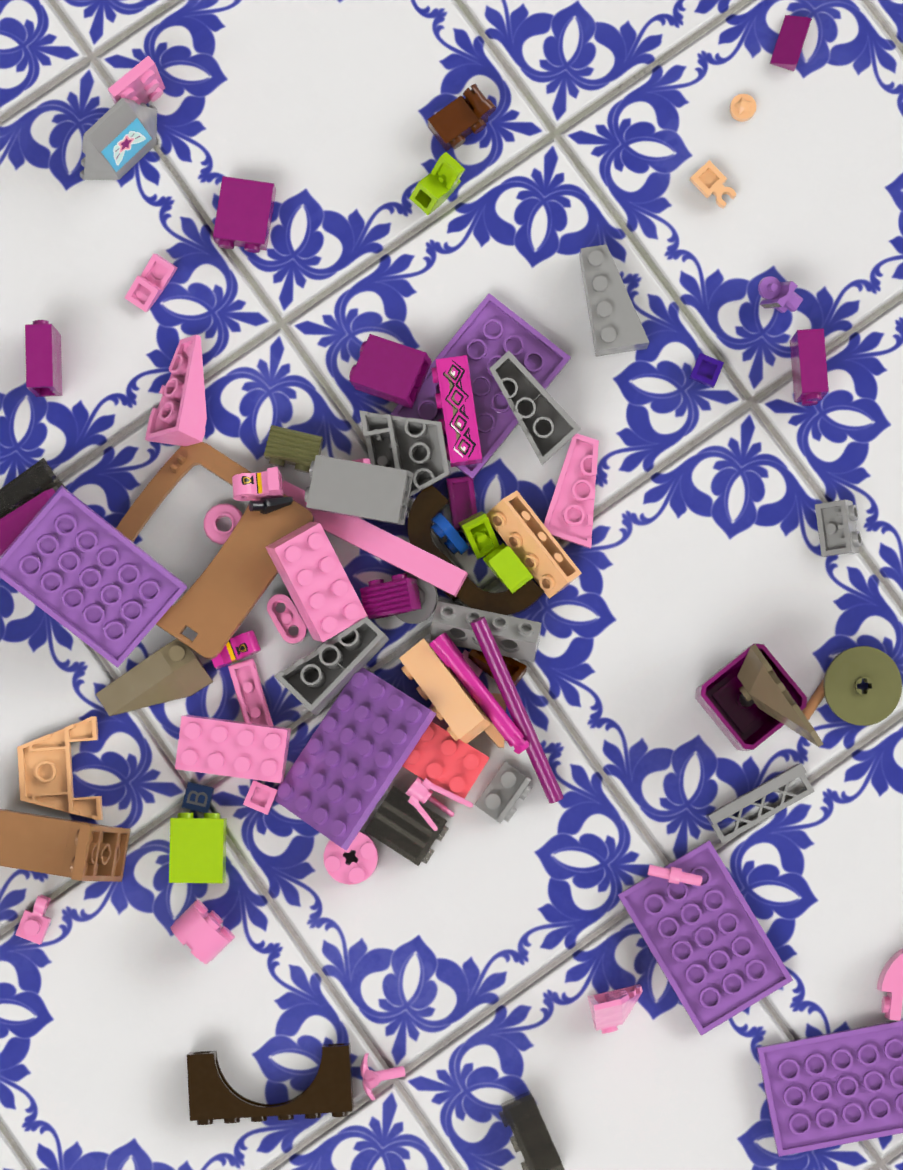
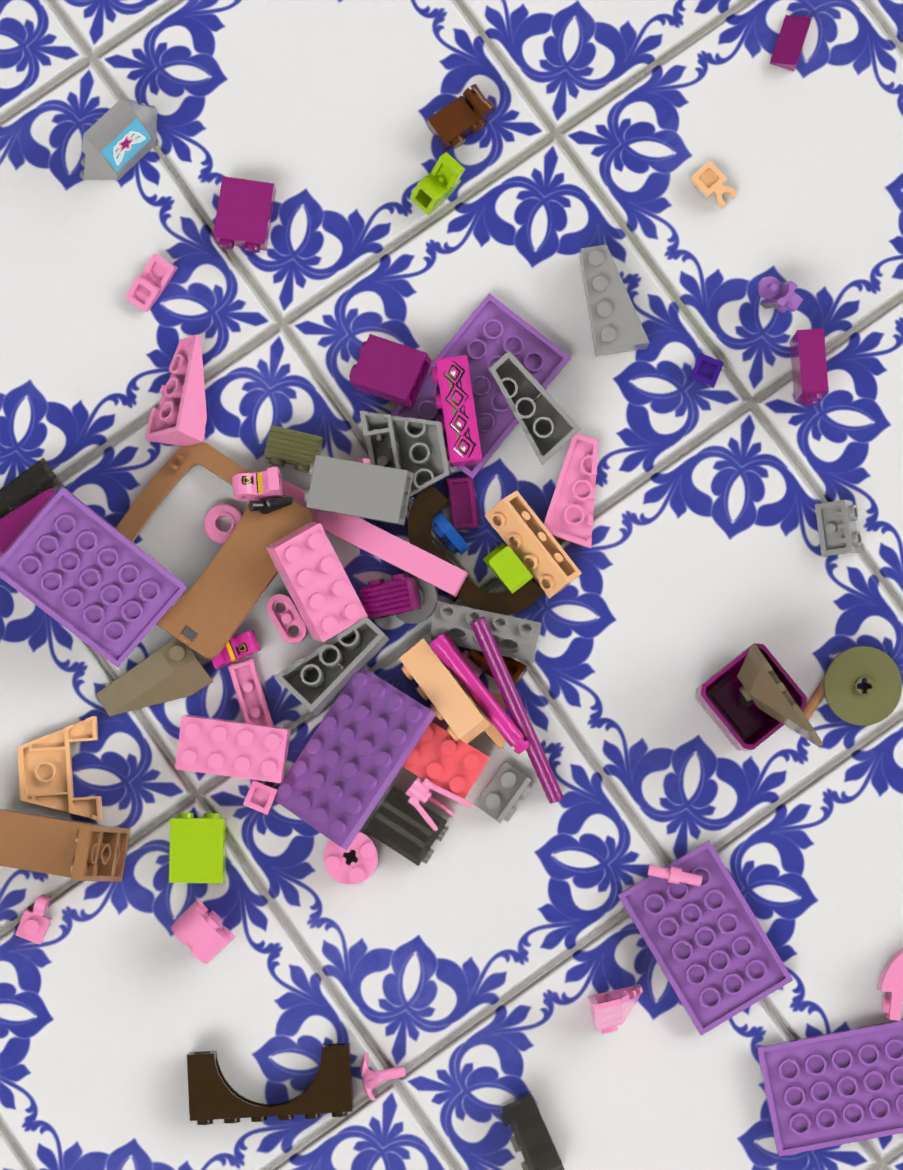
magenta brick [25,320,62,397] -> none
bright pink plate [108,56,165,105] -> none
dark blue tile [182,782,215,813] -> none
lime slope [458,511,500,560] -> none
light grey fence [706,763,815,844] -> none
light nougat tile [730,94,756,122] -> none

